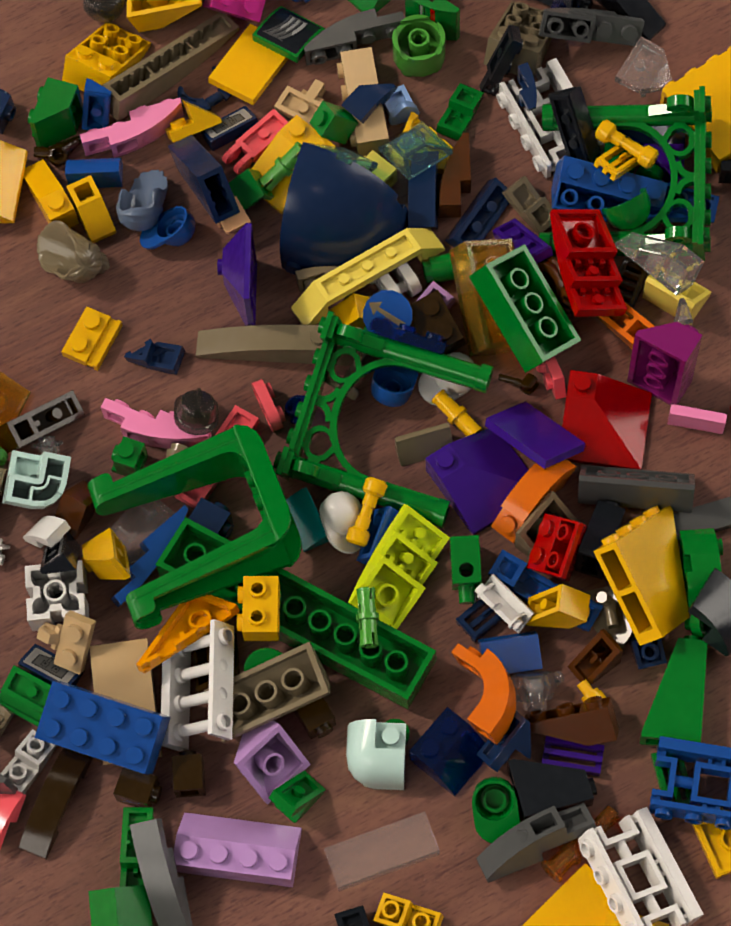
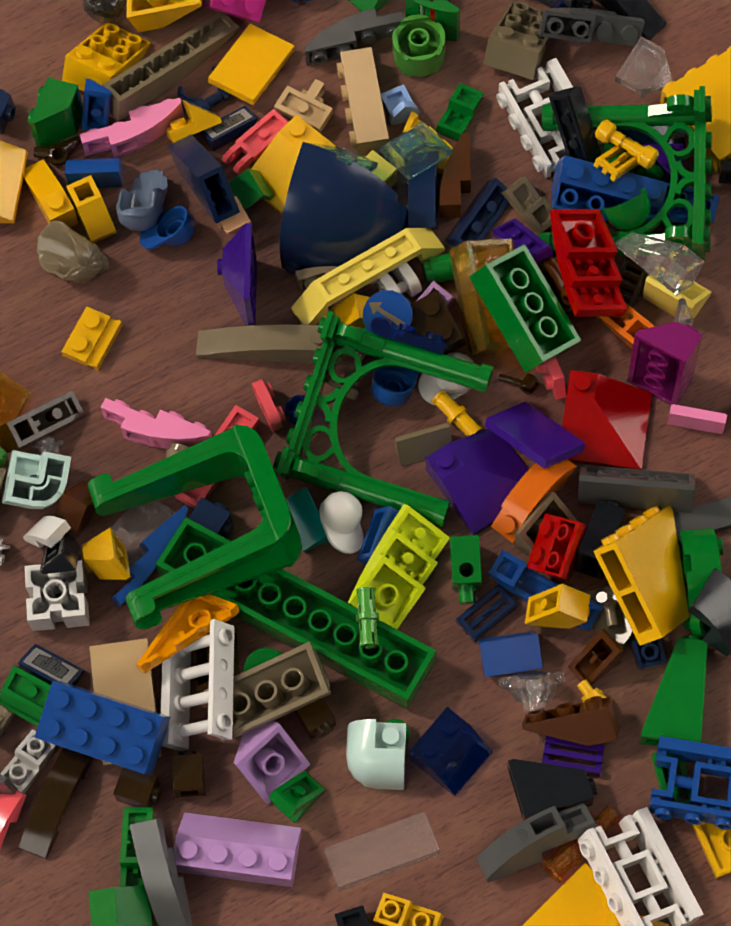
tan hinge [37,610,96,674] -> none
green brick [111,436,148,476] -> none
dark blue slope [124,339,185,375] -> none
clear smoke piece [174,388,219,435] -> none
yellow brick [237,576,280,641] -> none
slope [252,6,325,63] -> none
bright green pin [259,142,302,191] -> none
green brick [309,101,358,145] -> none
dark blue slope [341,84,397,124] -> none
yellow piece [345,477,387,547] -> none
orange arch [451,643,517,745] -> none
green cap [472,777,520,843] -> none
white hinge [475,574,534,634] -> none
dark blue slope [476,711,531,772] -> none
black hinge [479,24,523,96] -> none
dark blue slope [517,62,537,111] -> none

